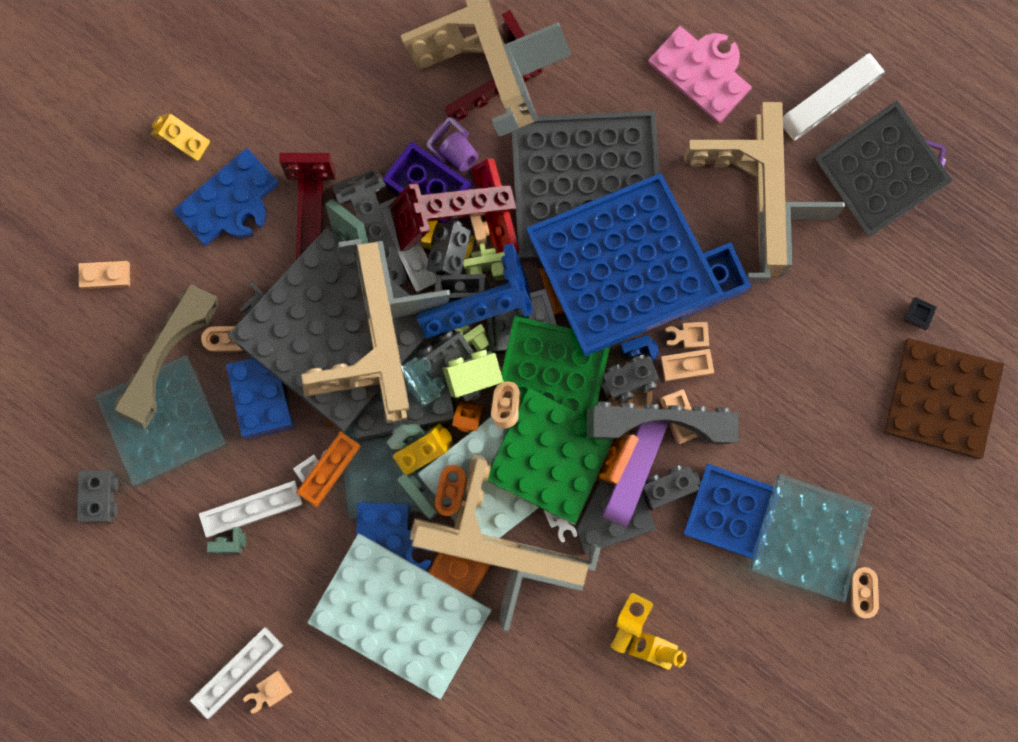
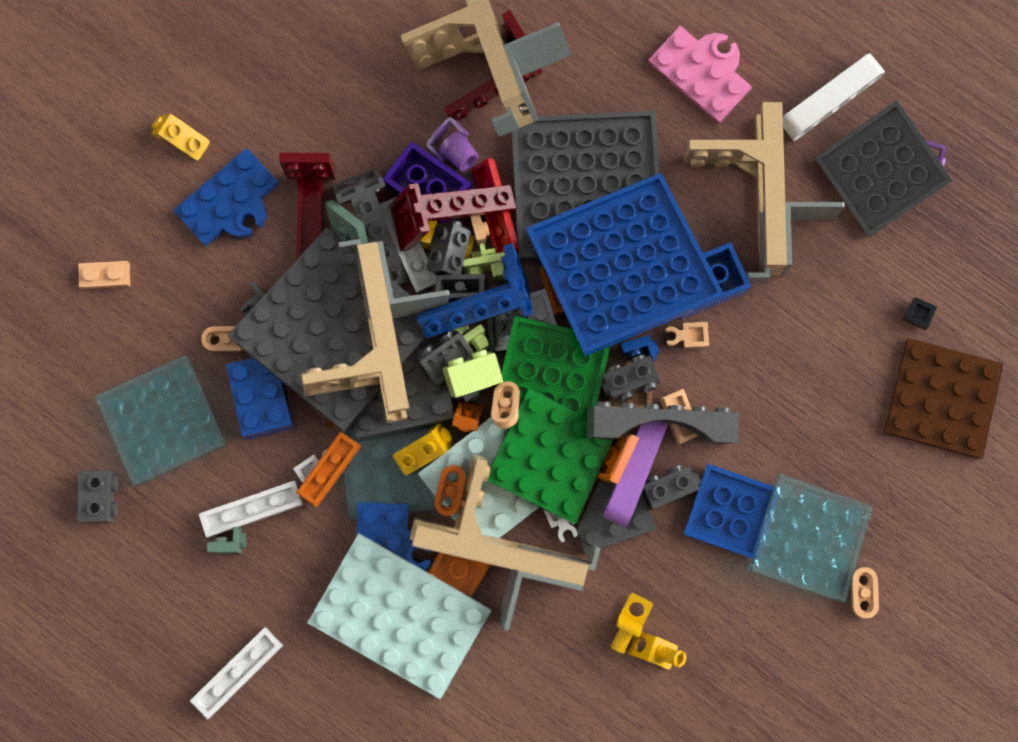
dark tan arch [114,284,219,430] -> none
light nougat plate [243,671,292,713] -> none
sand green bracket [387,424,426,450] -> none
sand green plate [397,473,438,521] -> none
clear light blue hips [401,357,445,407] -> none
light nougat plate [660,349,714,382] -> none

